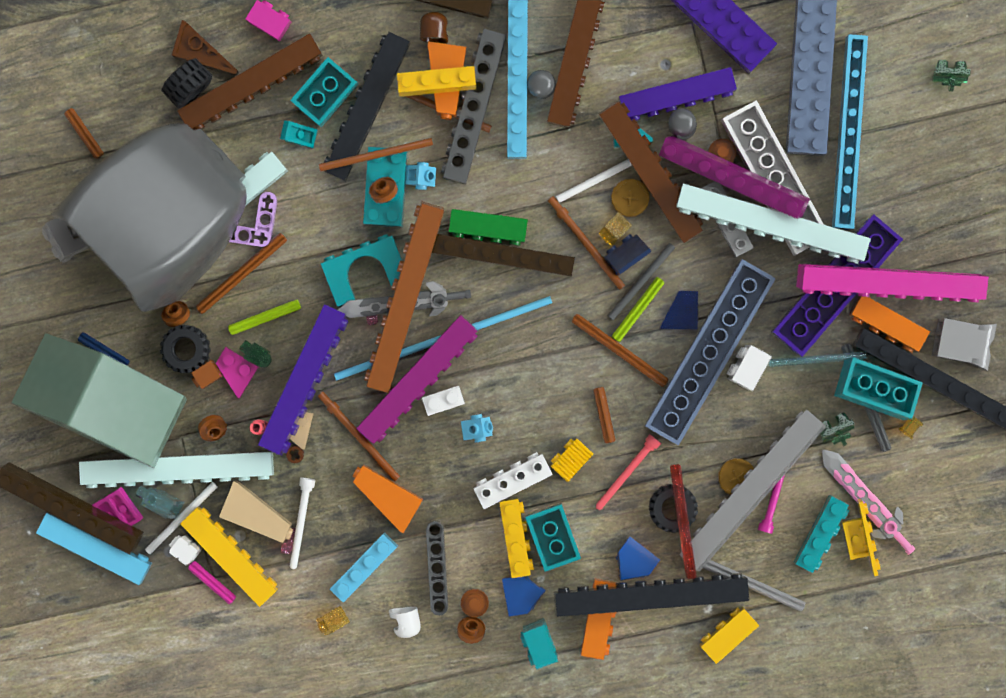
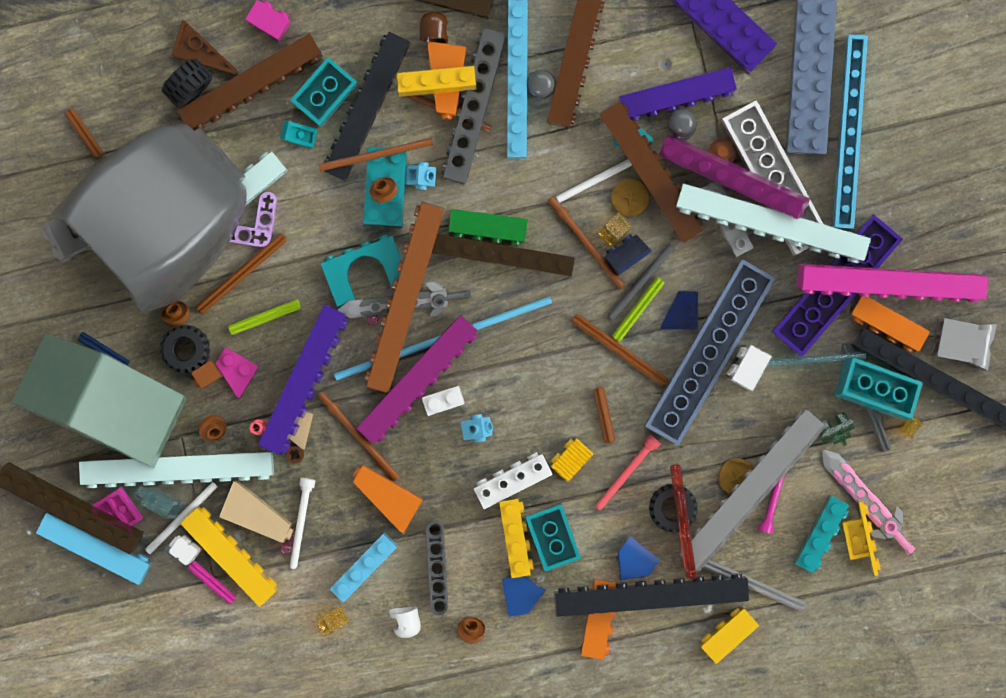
clear green hips [239,340,272,368] -> none
dark orange plate [461,589,489,617] -> none
teal brick [520,618,558,670] -> none
clear green hips [932,60,971,92] -> none

